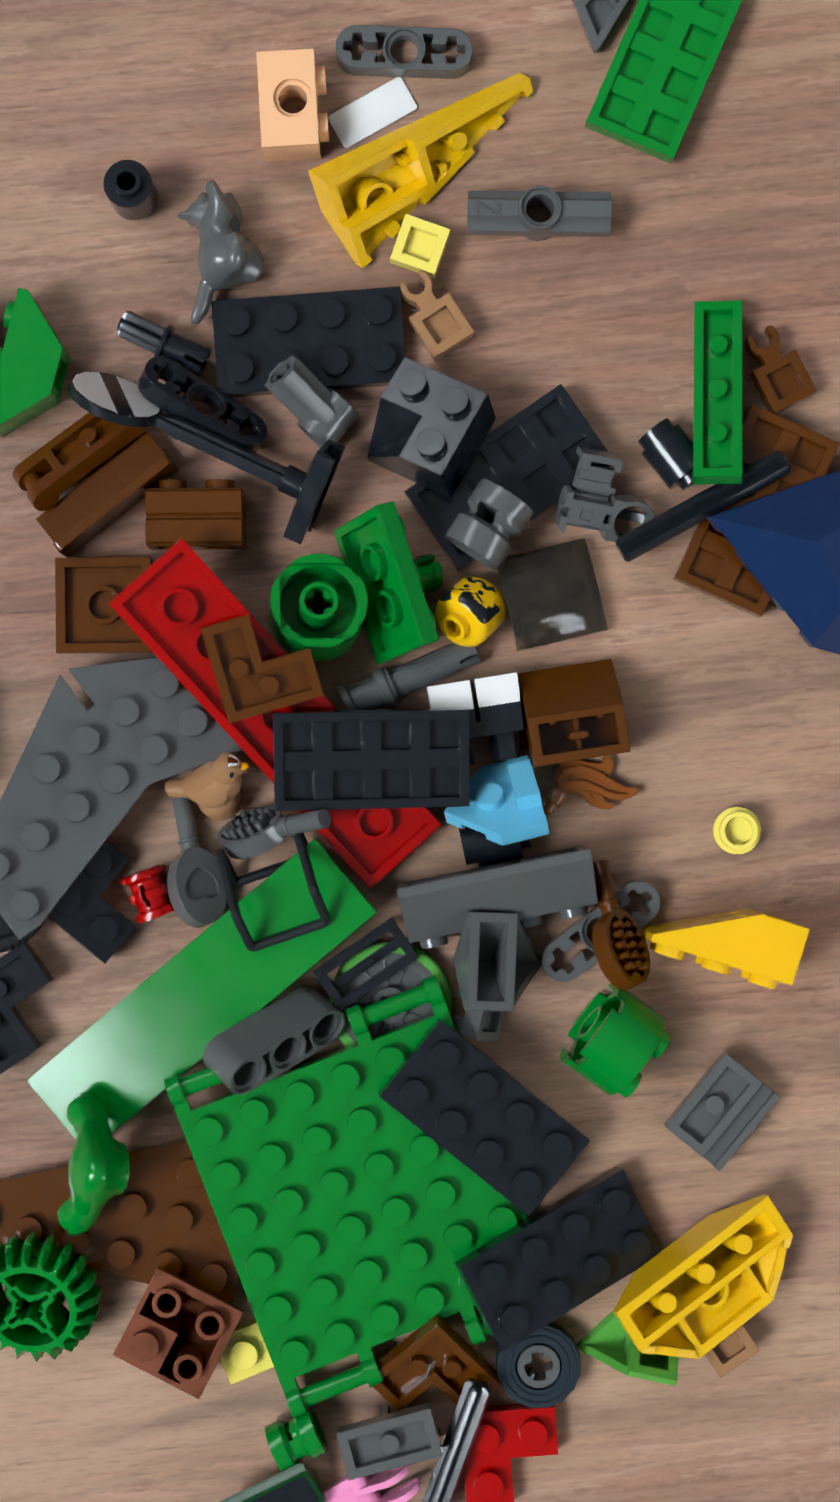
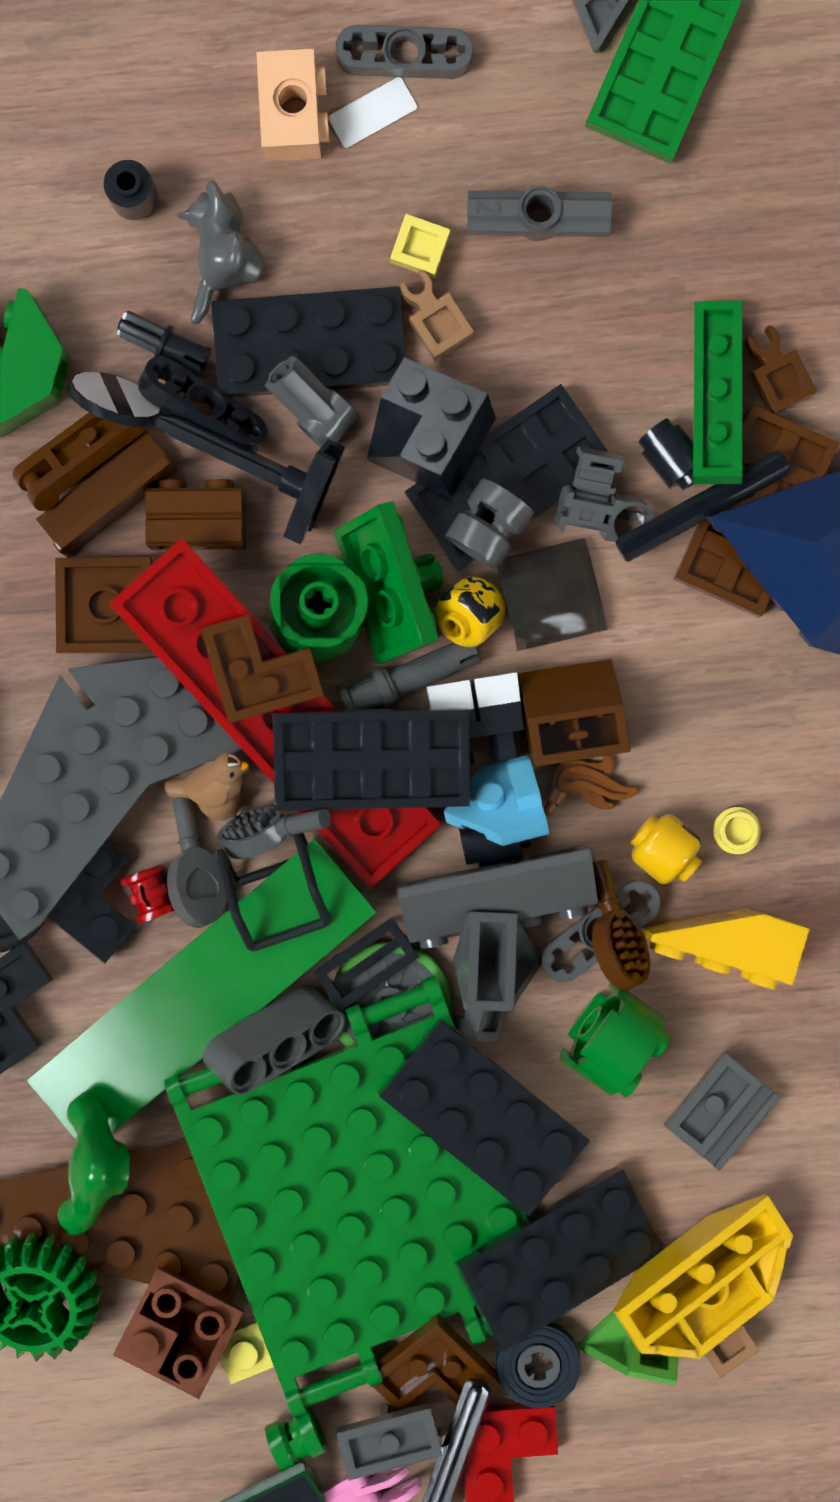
yellow wedge [308,73,533,268] -> none
none -> yellow head [629,814,702,884]

